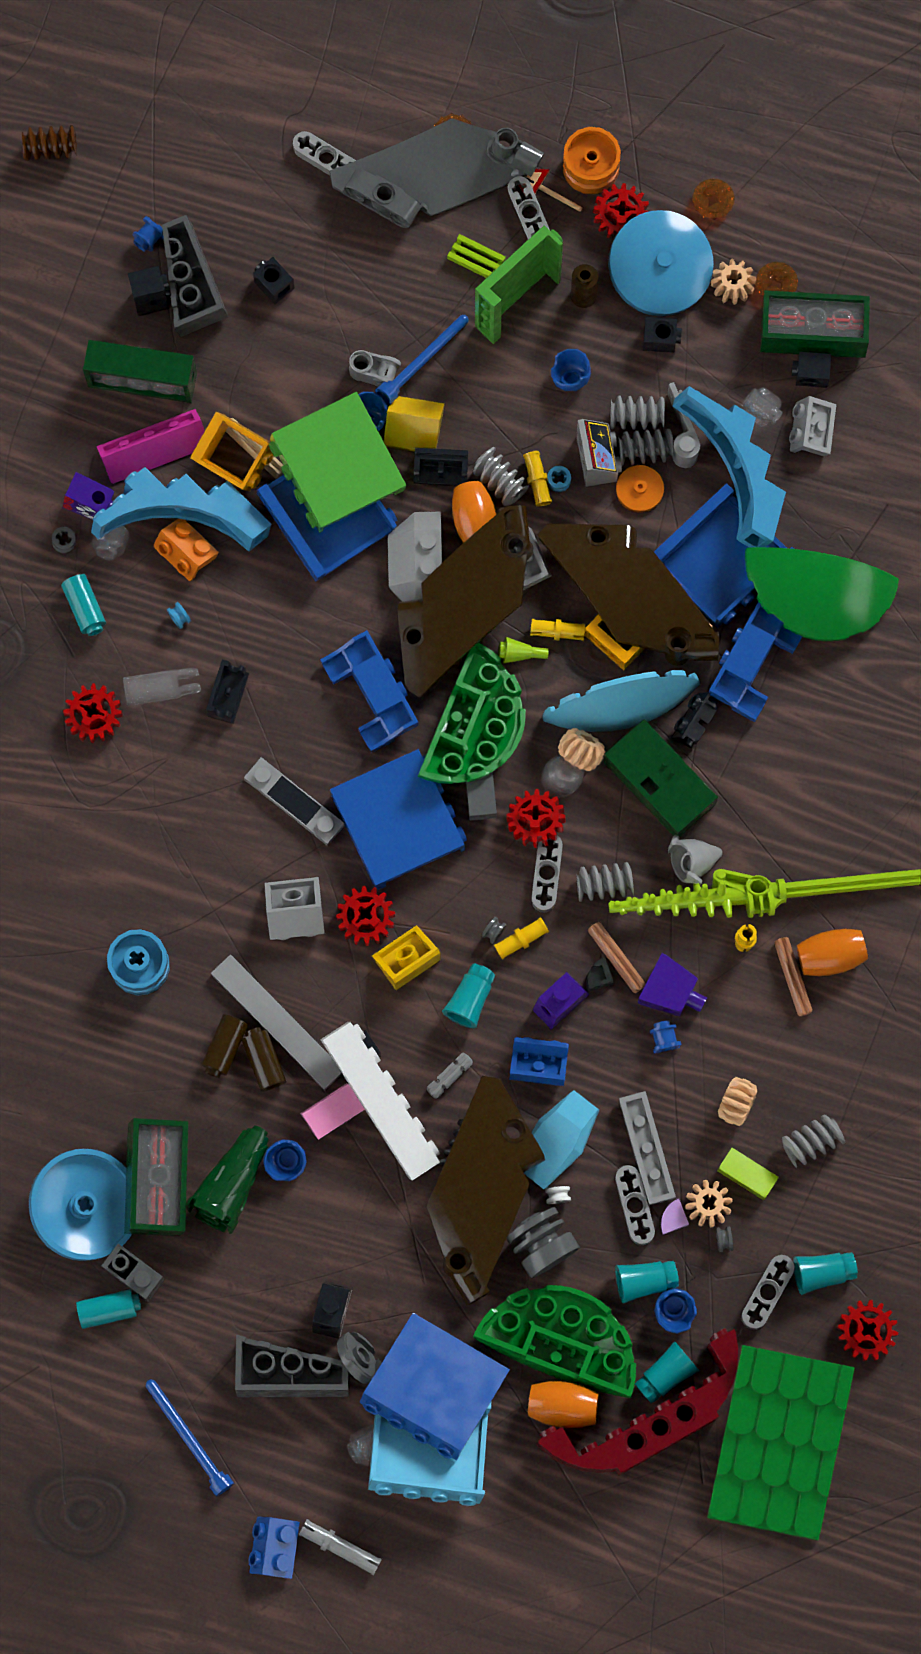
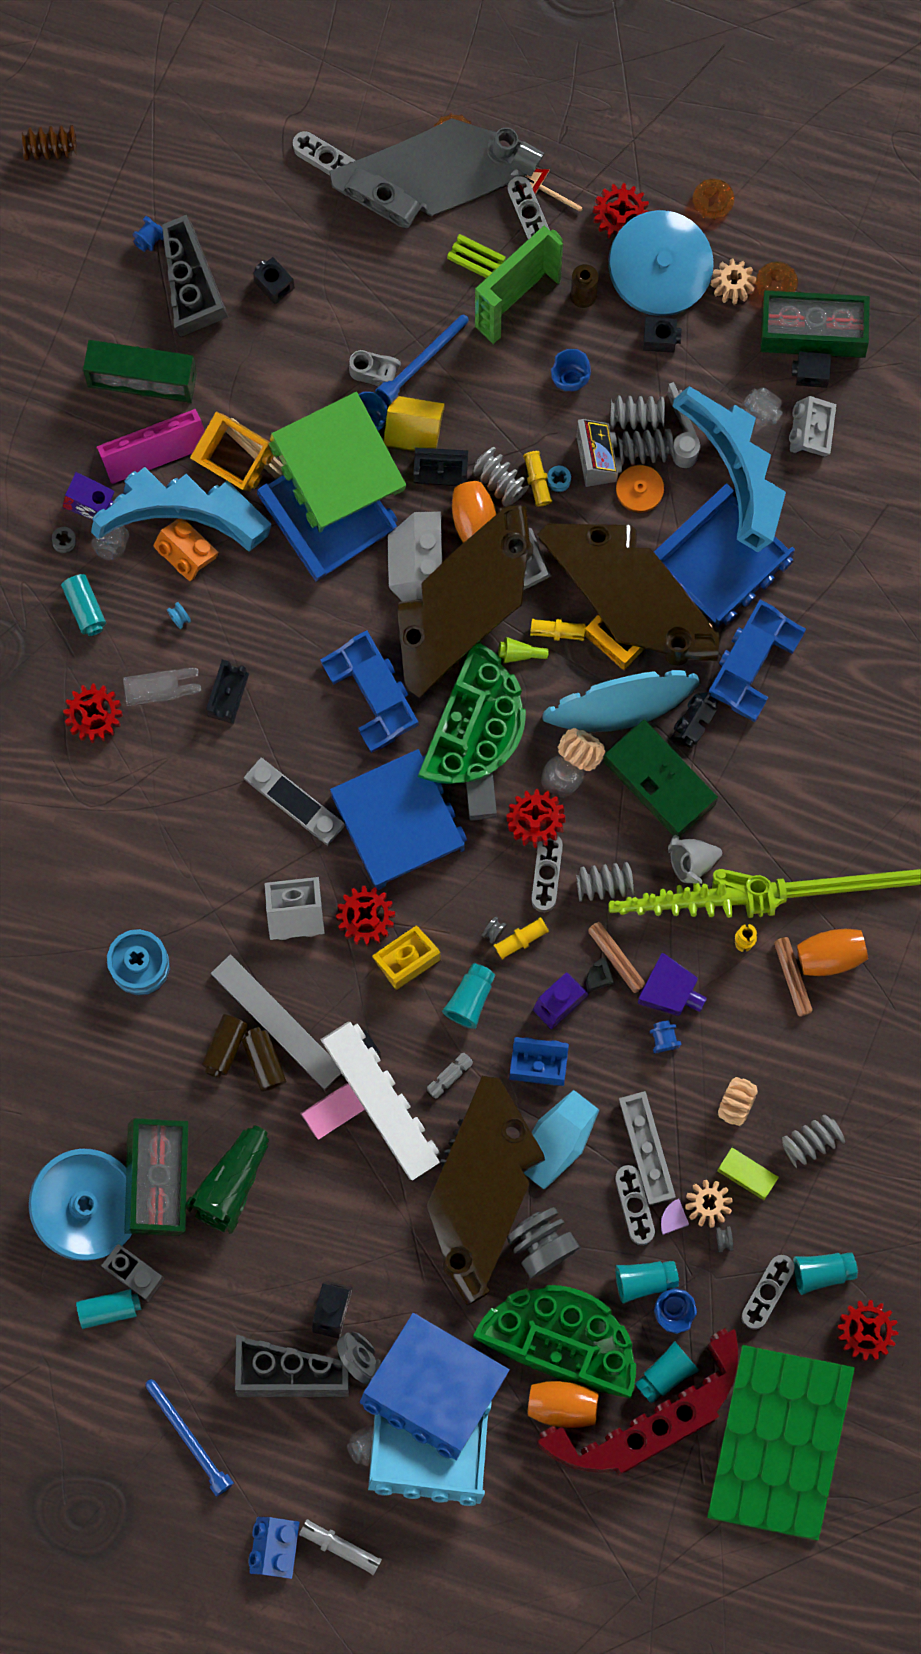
black brick [128,266,171,316] -> none
blue hair [263,1140,307,1181] -> none
white bush [545,1186,571,1204] -> none
orange wheel [563,127,621,194] -> none
green brick [745,547,899,641] -> none

